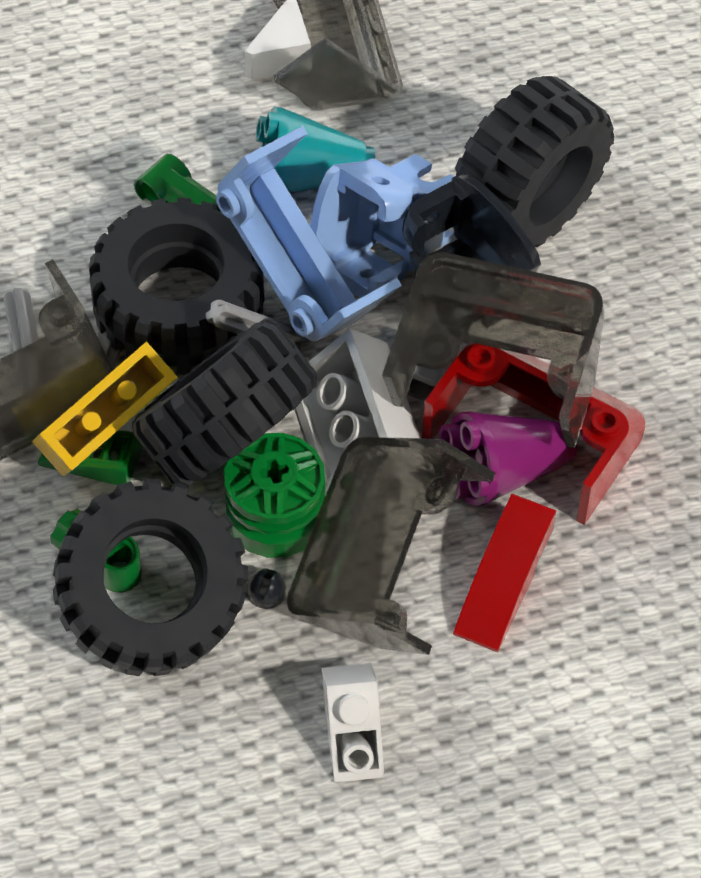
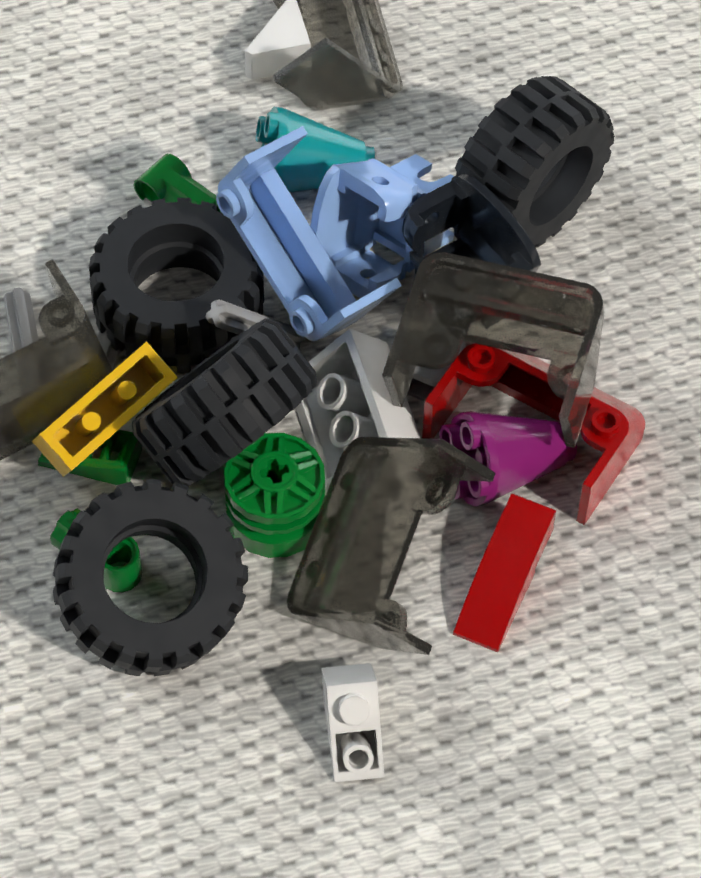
black hinge [247,568,286,609] -> none

